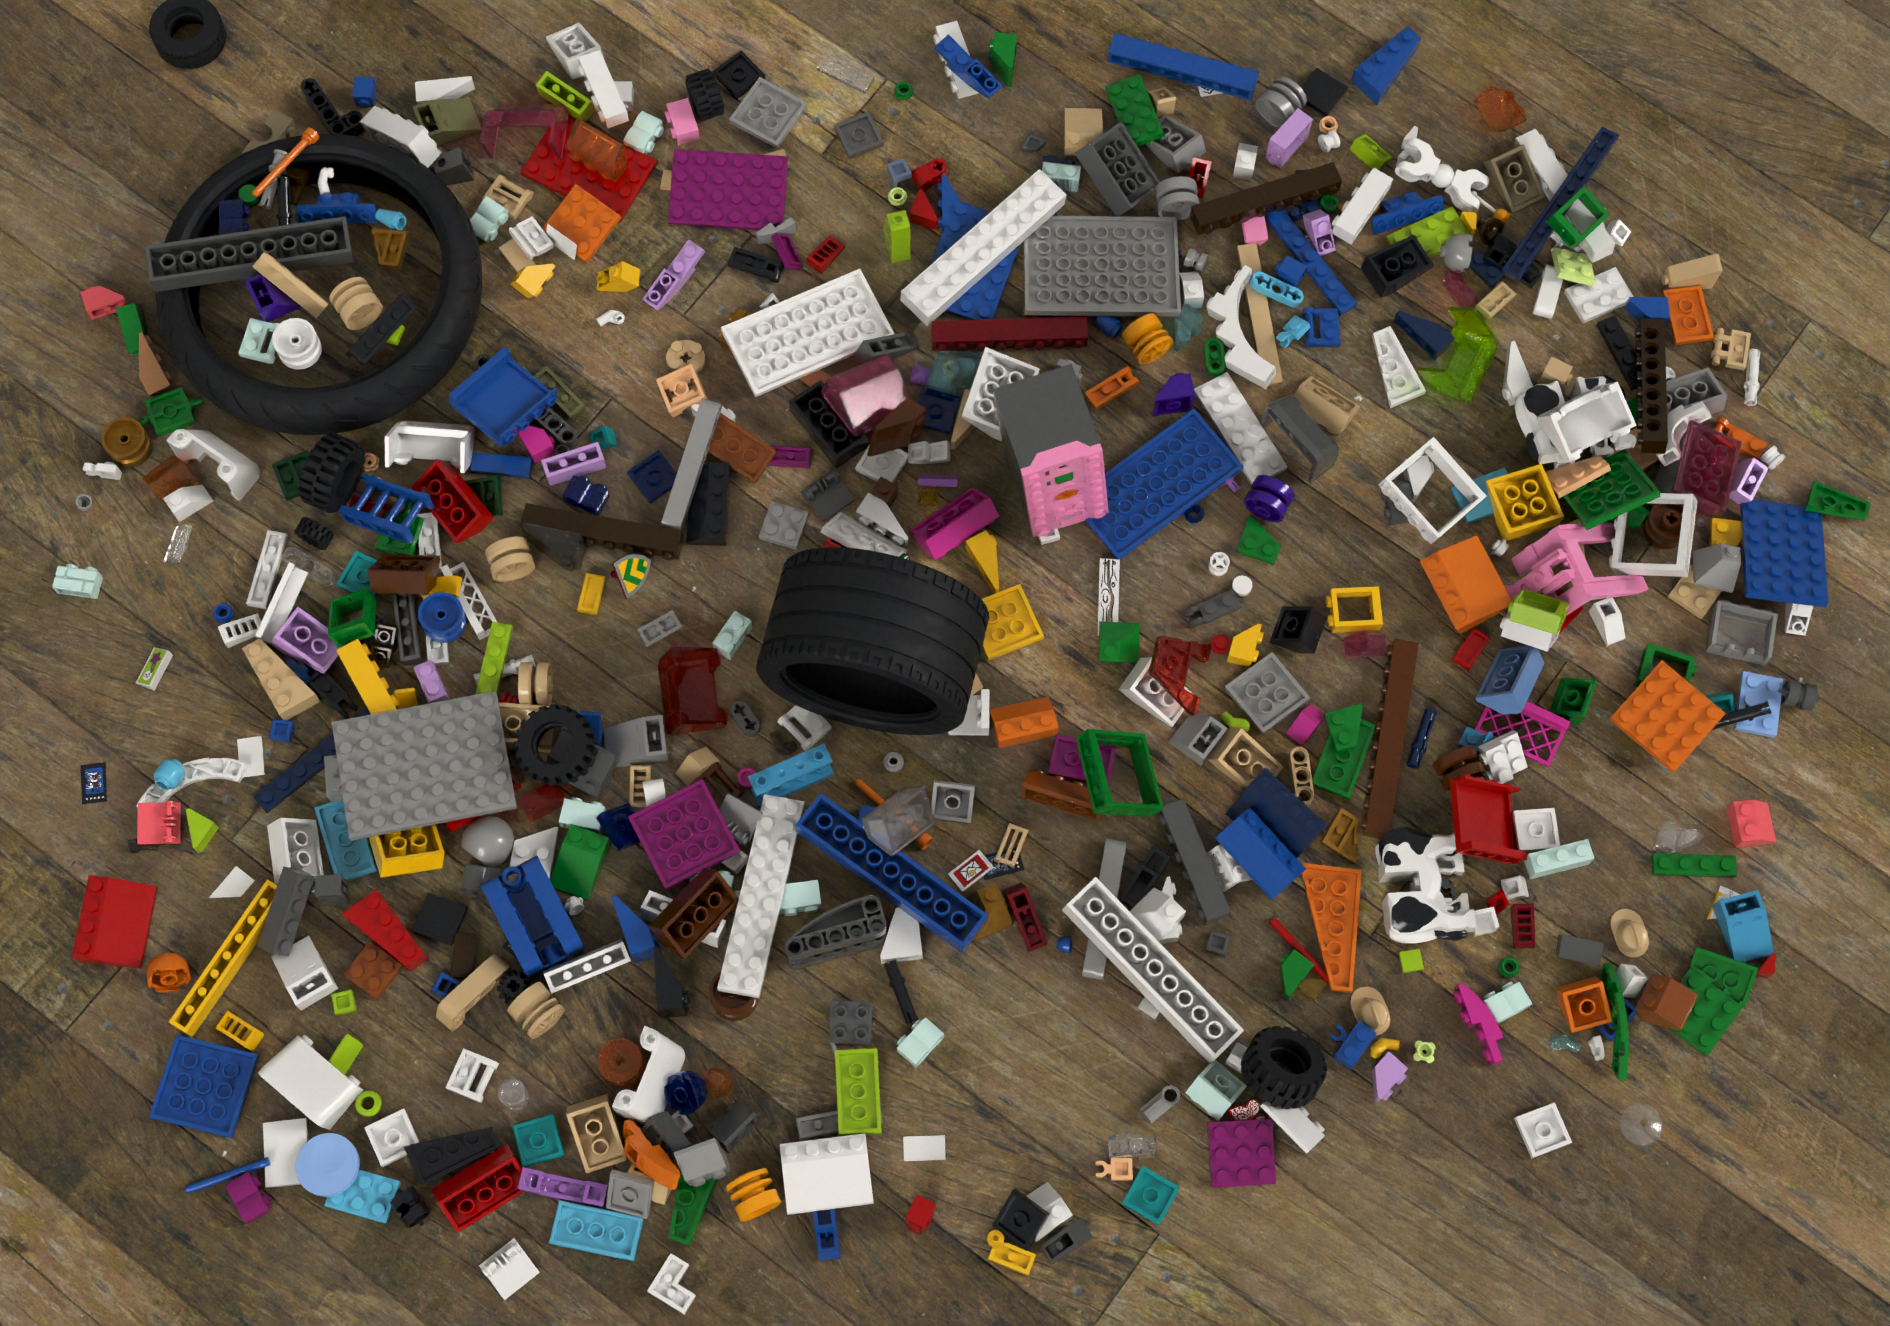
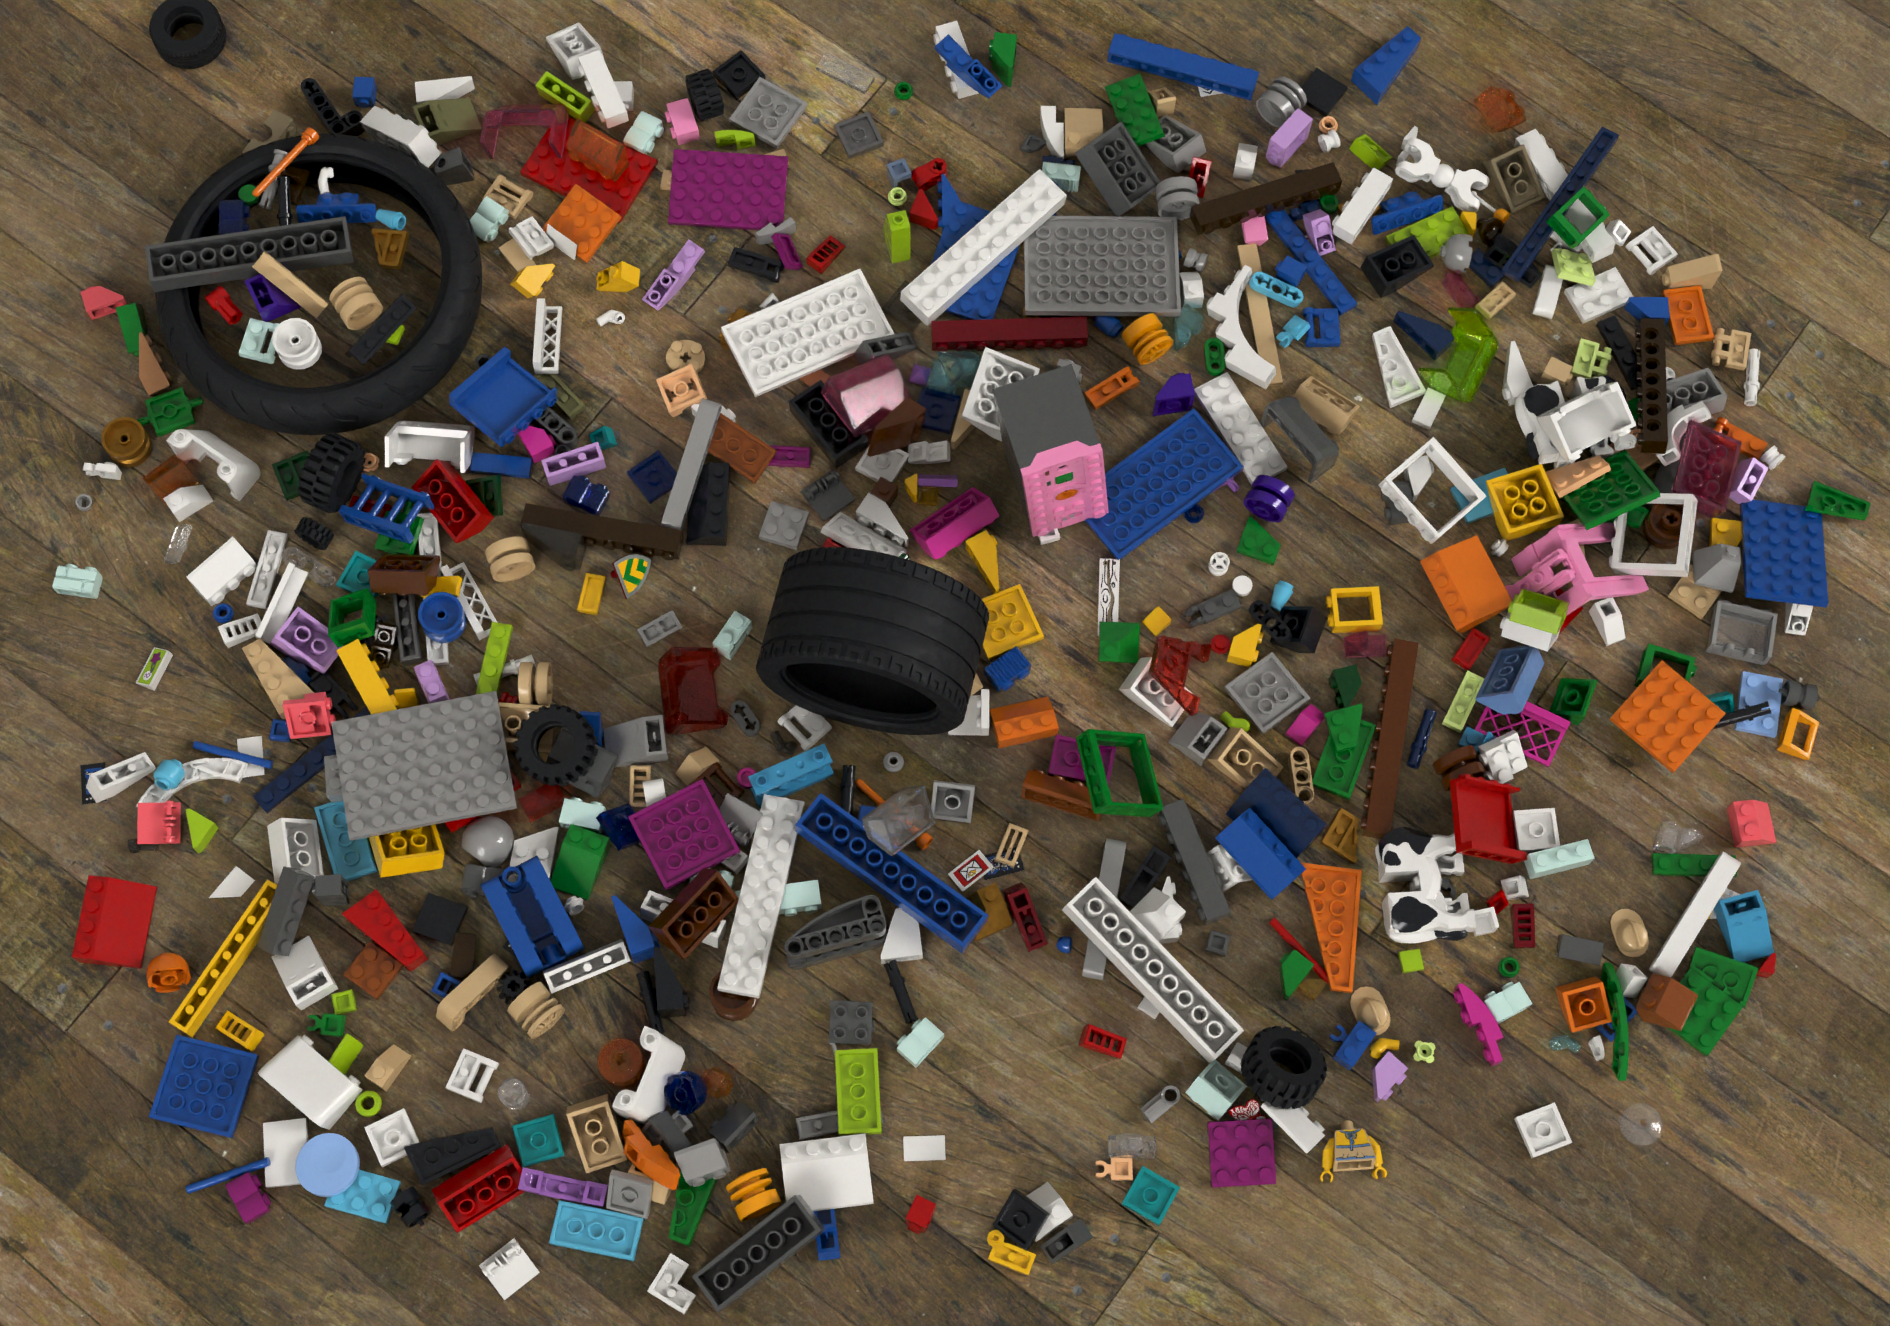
none -> white slope [86,752,156,803]
none -> white slope [186,536,257,606]
none -> blue bar [193,741,273,769]
none -> red piece [204,285,243,325]
none -> coral plate [283,692,336,739]
none -> green plate [307,1013,346,1037]
none -> tan slope [365,1044,411,1092]
none -> white fence [532,298,563,374]
none -> black pin [636,971,665,1034]
none -> dark grey brick [692,1195,826,1312]
none -> lime slope [714,130,756,150]
none -> black pin [840,765,856,815]
none -> yellow slope [904,473,918,503]
none -> blue brick [984,646,1031,692]
none -> white slope [1040,106,1064,161]
none -> red slope [1078,1024,1127,1059]
none -> yellow slope [1142,606,1171,637]
none -> black beam [1249,600,1293,645]
none -> medium azure cone [1269,580,1294,612]
none -> torso [1320,1120,1387,1183]
none -> dark green slope [1328,664,1362,709]
none -> white tile [1412,388,1446,430]
none -> yellowish green plate [1442,670,1485,733]
none -> yellowish green plate [1571,338,1612,378]
none -> white plate [1625,226,1678,275]
none -> white beam [1649,851,1741,977]
none -> light orange tile [1776,708,1819,760]

